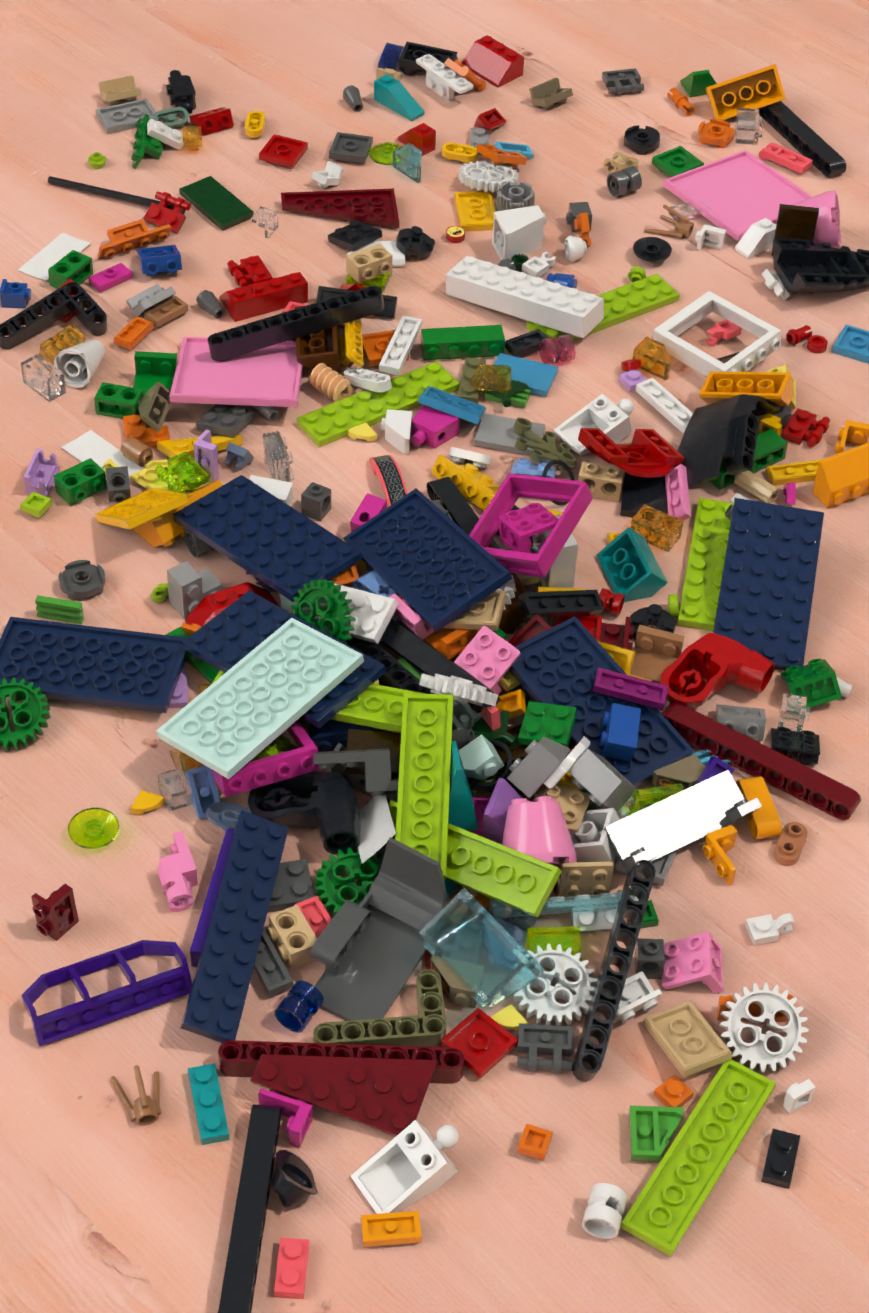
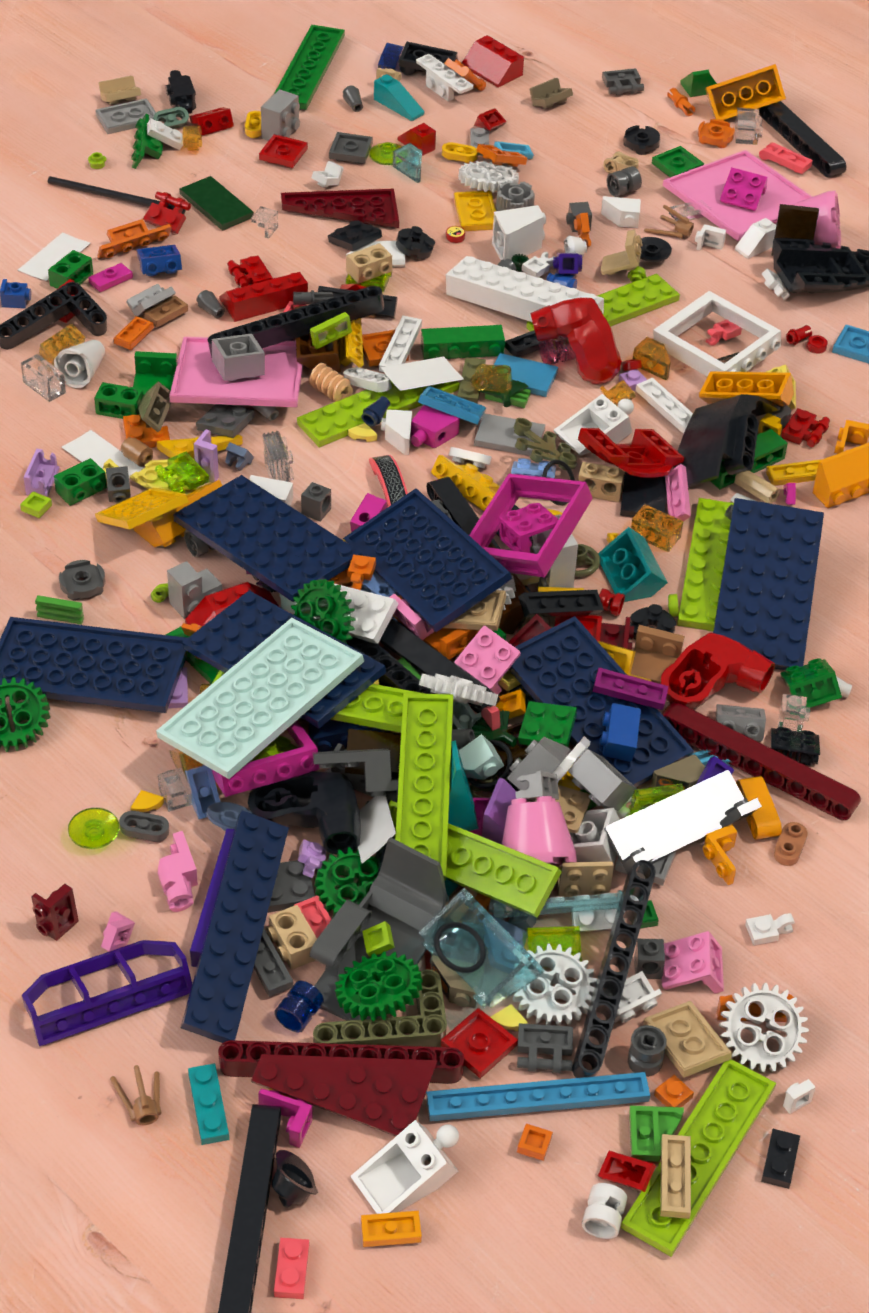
none -> bright pink bracket [101,911,135,952]
none -> dark grey plate [119,811,169,842]
none -> light grey brick [212,334,265,381]
none -> light grey brick [261,89,300,141]
none -> green plate [274,24,345,110]
none -> dark grey axle [293,290,333,305]
none -> lavender plate [298,839,326,878]
none -> lime piece [310,312,352,349]
none -> green gear [335,951,423,1022]
none -> orange plate [348,554,376,590]
none -> dark blue cone [362,396,391,427]
none -> lime plate [362,921,395,957]
none -> white sticker [380,357,464,391]
none -> dark azure plate [426,1072,650,1122]
none -> black tyre [434,922,486,973]
none -> light grey hinge [515,771,559,802]
none -> red piece [530,297,622,384]
none -> dark purple brick [553,253,582,274]
none -> olive piece [575,544,600,577]
none -> red slope [598,1150,656,1192]
none -> clear yellow bracket [600,380,636,406]
none -> white slope [601,196,641,228]
none -> tan bracket [601,229,642,276]
none -> dark grey wheel [628,1025,667,1077]
none -> tan plate [660,1134,691,1219]
none -> dark pink bracket [720,167,767,211]

